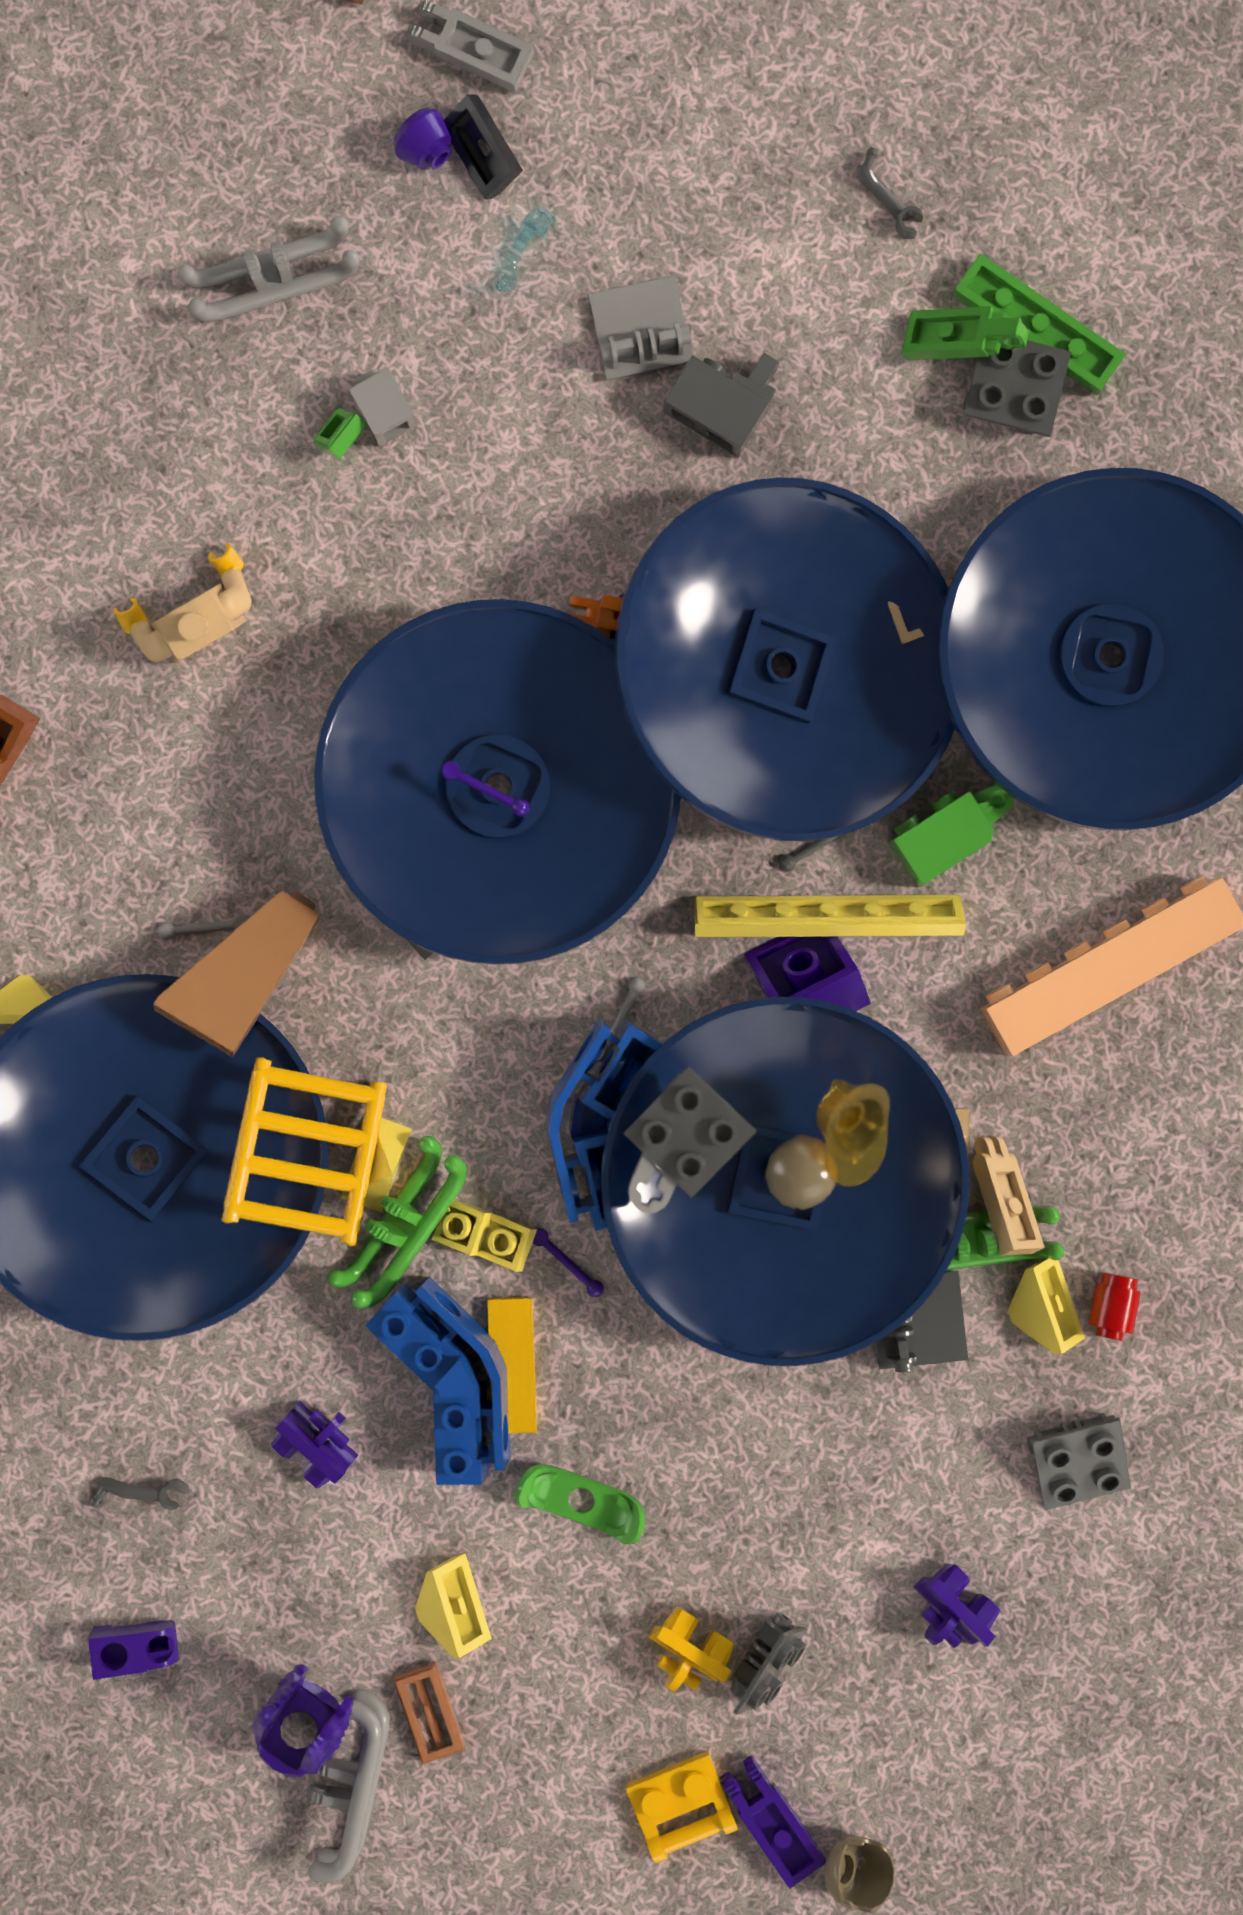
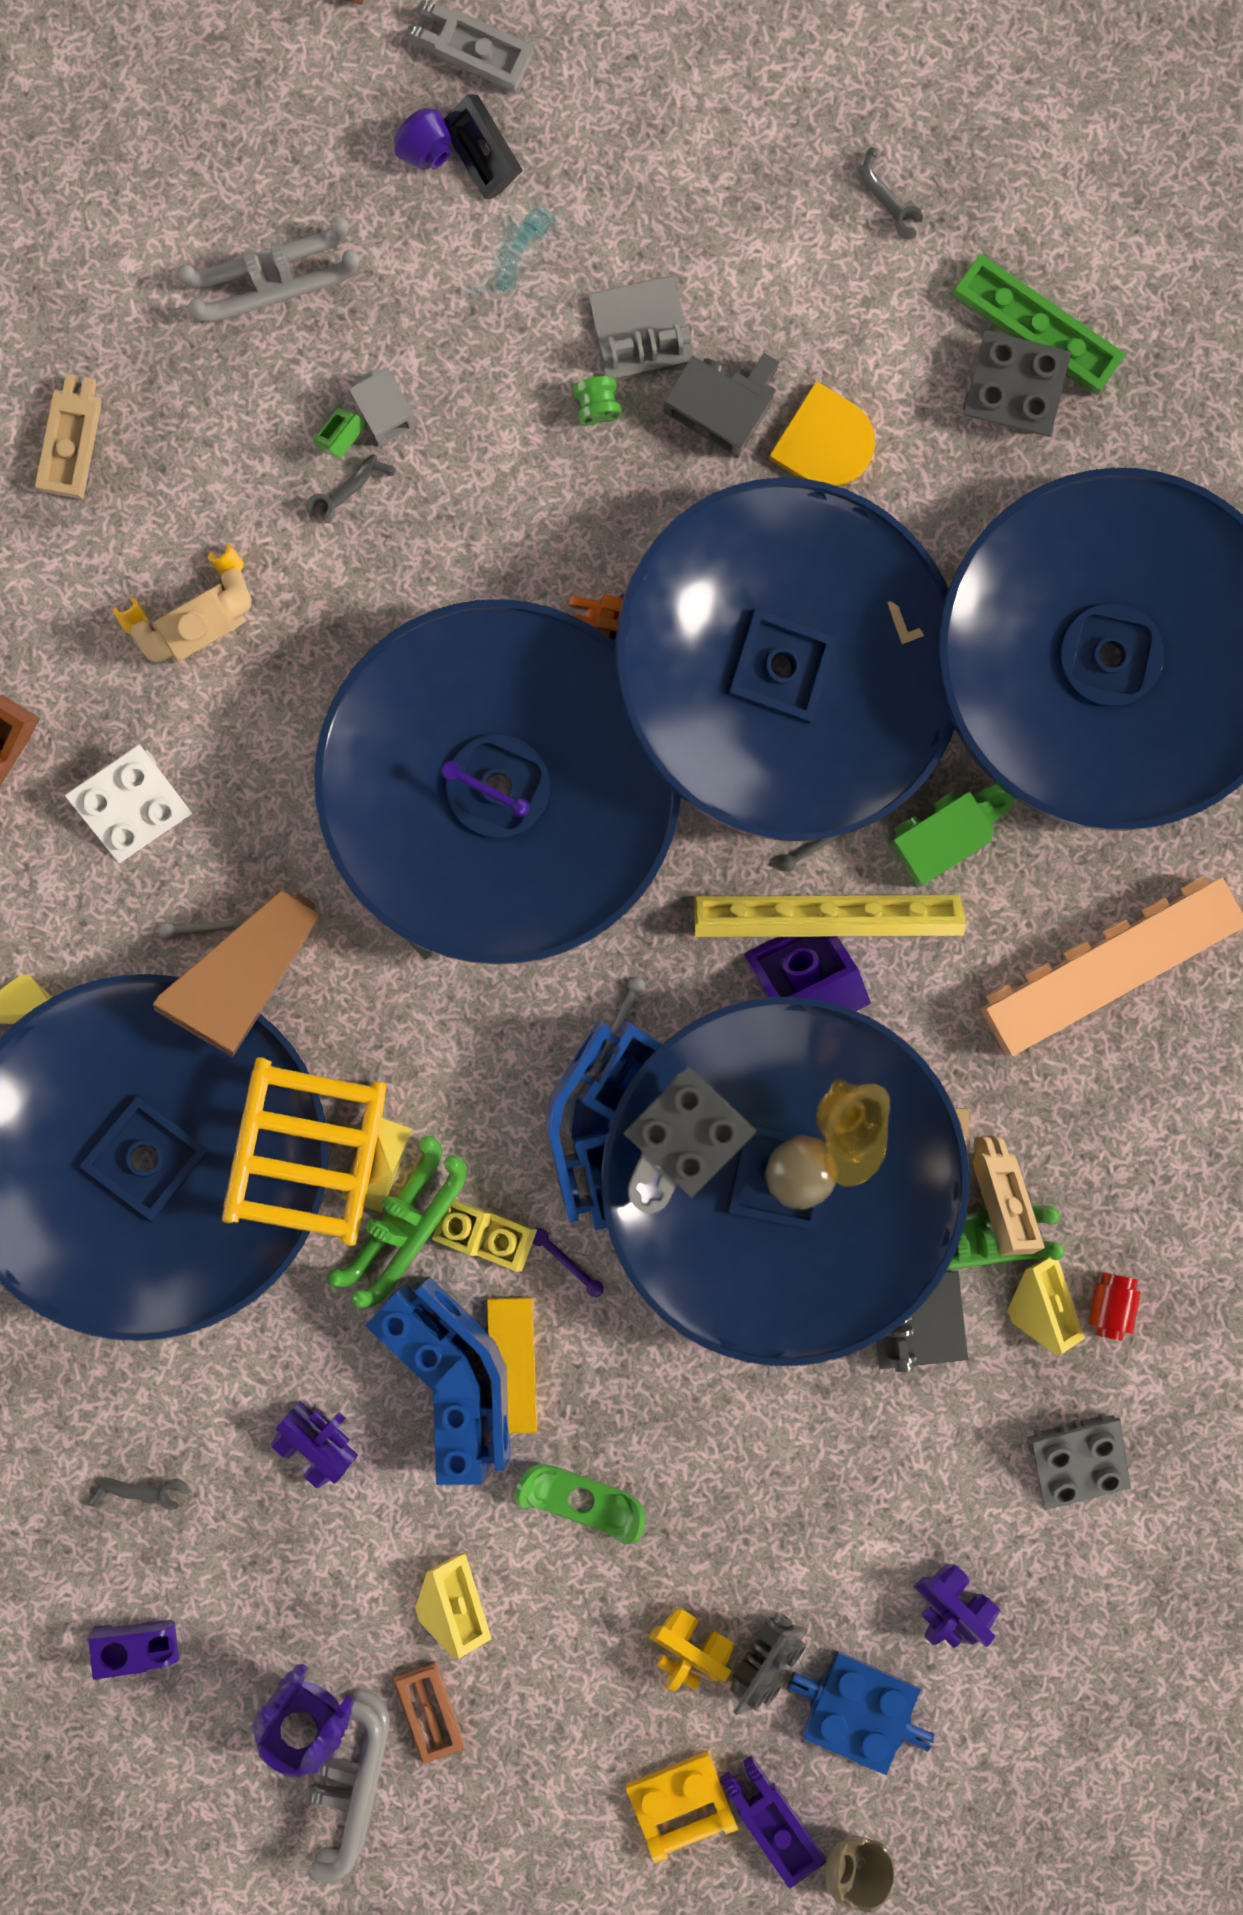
bright green hinge [901,306,1029,360] -> none
none -> tan hinge [35,373,101,500]
none -> white hinge [65,744,192,863]
none -> dark grey piece [306,454,396,523]
none -> bright green wheel [572,376,622,426]
none -> yellow tile [769,381,875,487]
none -> blue plate [787,1651,935,1775]

